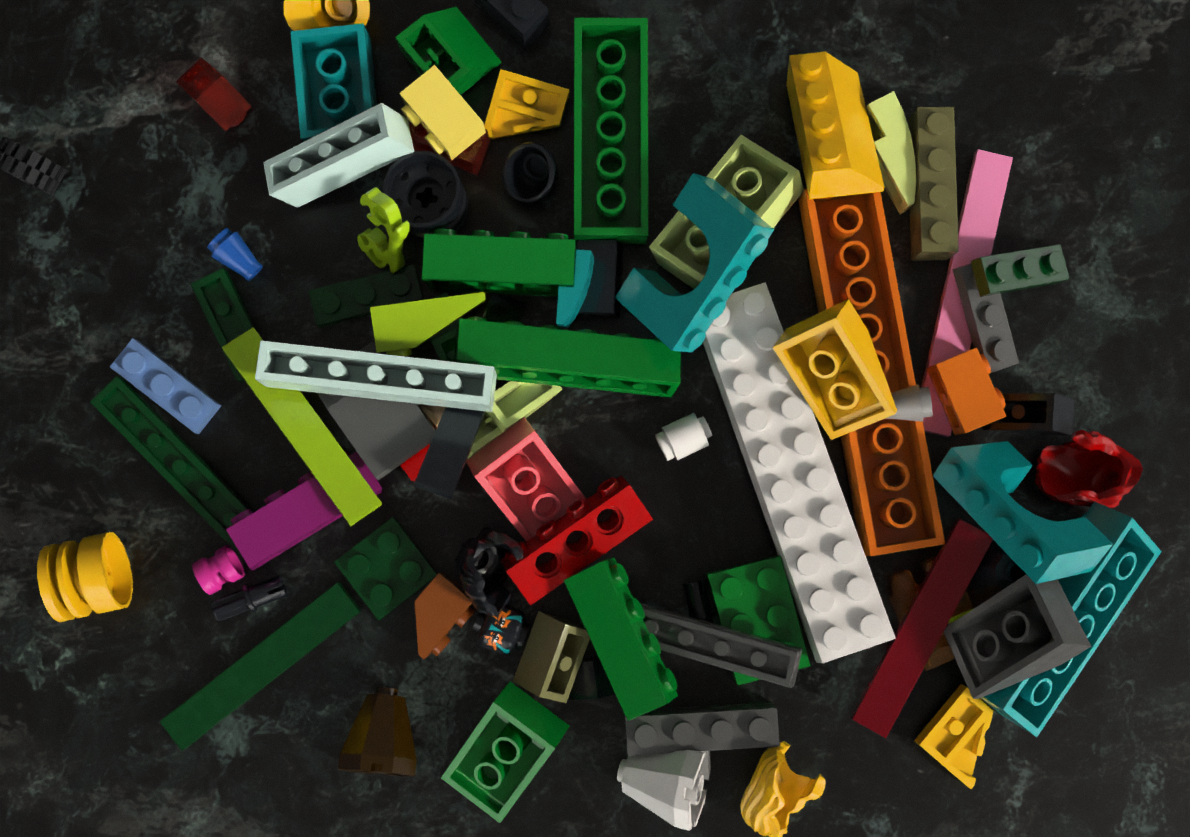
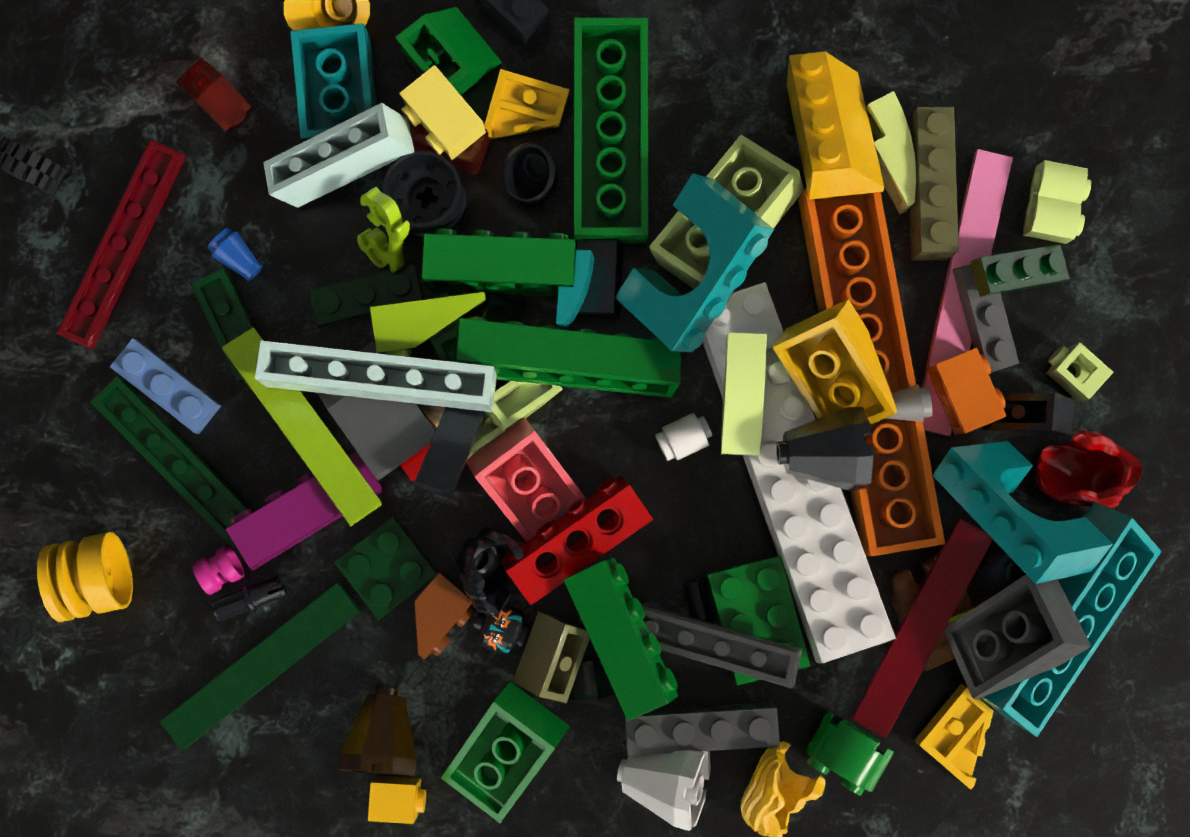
none -> dark red tile [56,139,186,350]
none -> yellow brick [368,775,426,824]
none -> yellowish green slope [721,332,767,456]
none -> black cone [776,407,874,490]
none -> green brick [805,711,895,796]
none -> yellowish green brick [1023,160,1091,244]
none -> yellowish green brick [1046,343,1113,403]

